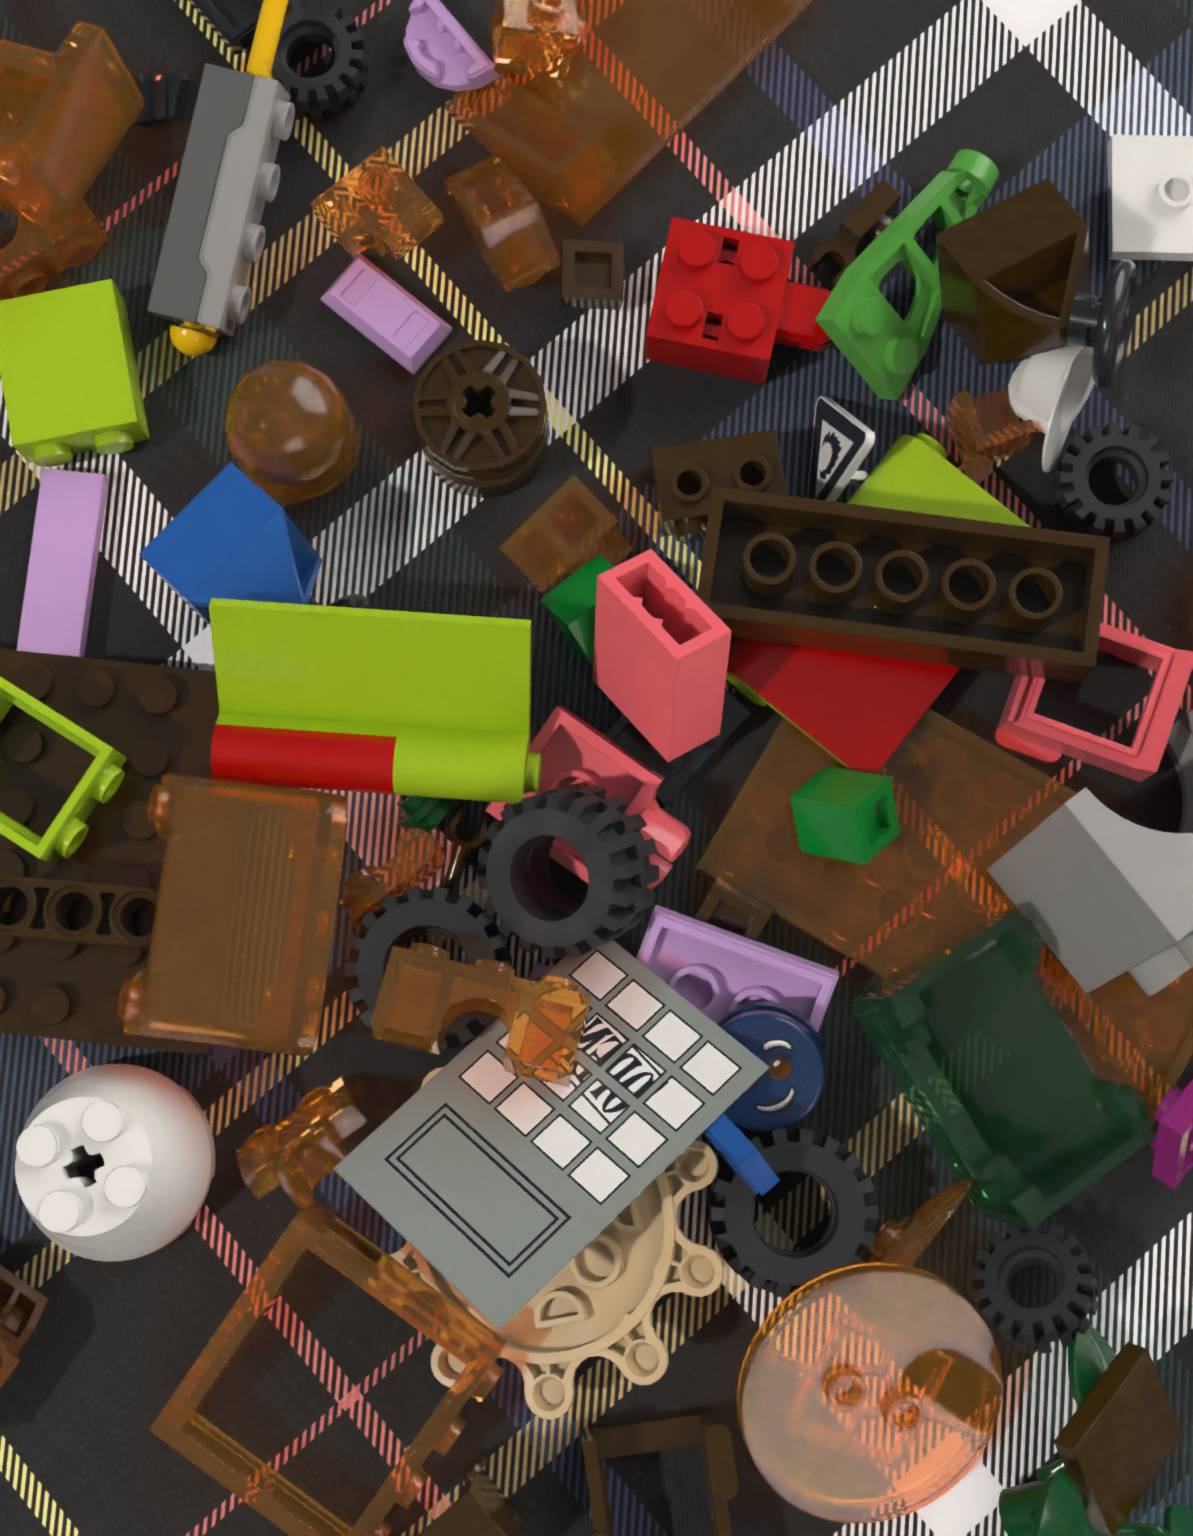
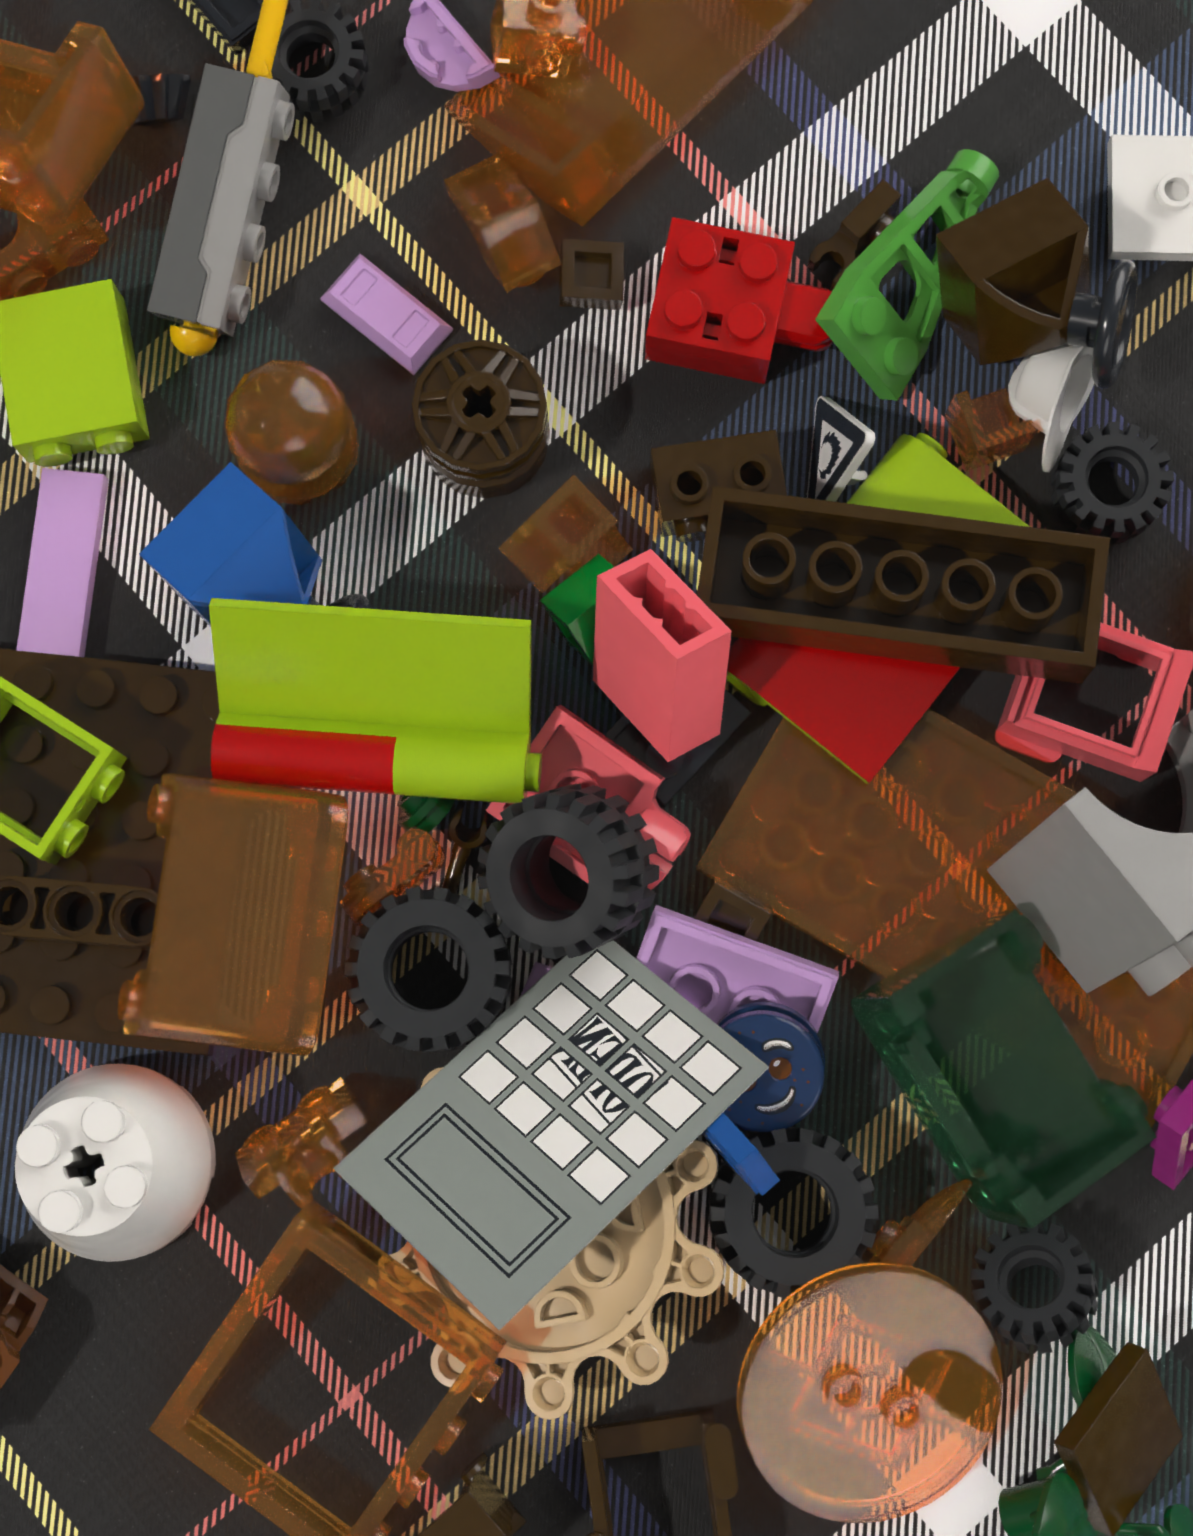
clear orange brick [310,146,444,262] -> none
clear orange arch [370,943,591,1087] -> none
green panel [790,766,900,865] -> none

